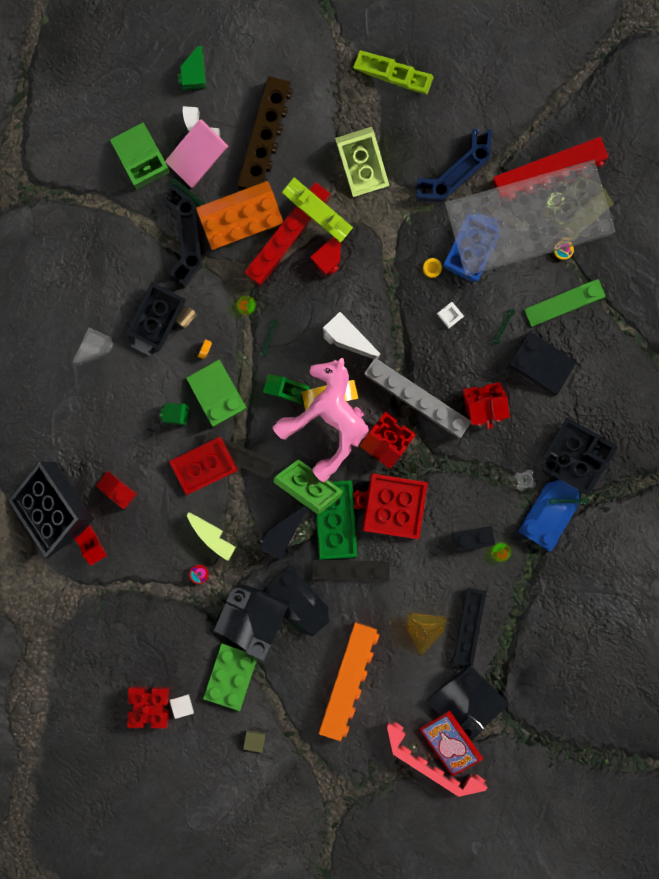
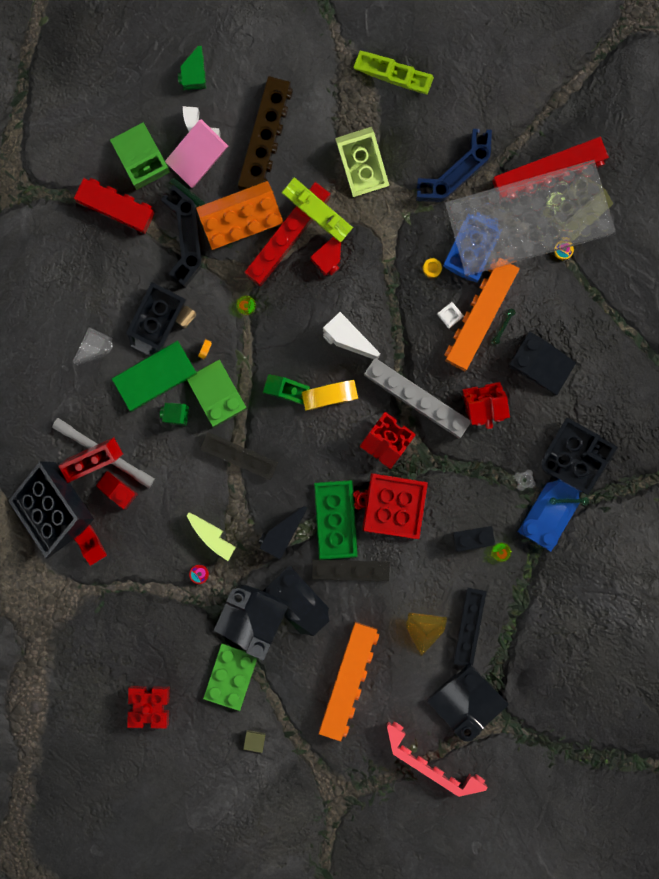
red tile [169,436,238,495] -> none
white tile [170,694,194,719] -> none
clear green hinge [260,319,278,357] -> none
bright pink animal [272,358,369,482] -> none
bright green plate [274,459,343,515] -> none
tile [420,710,483,776] -> none
bright green slope [524,279,606,327] -> none
none -> light grey piece [52,418,155,488]
none -> red brick [58,437,123,483]
none -> red brick [74,178,155,234]
none -> green tile [112,341,197,412]
none -> orange brick [444,258,520,371]

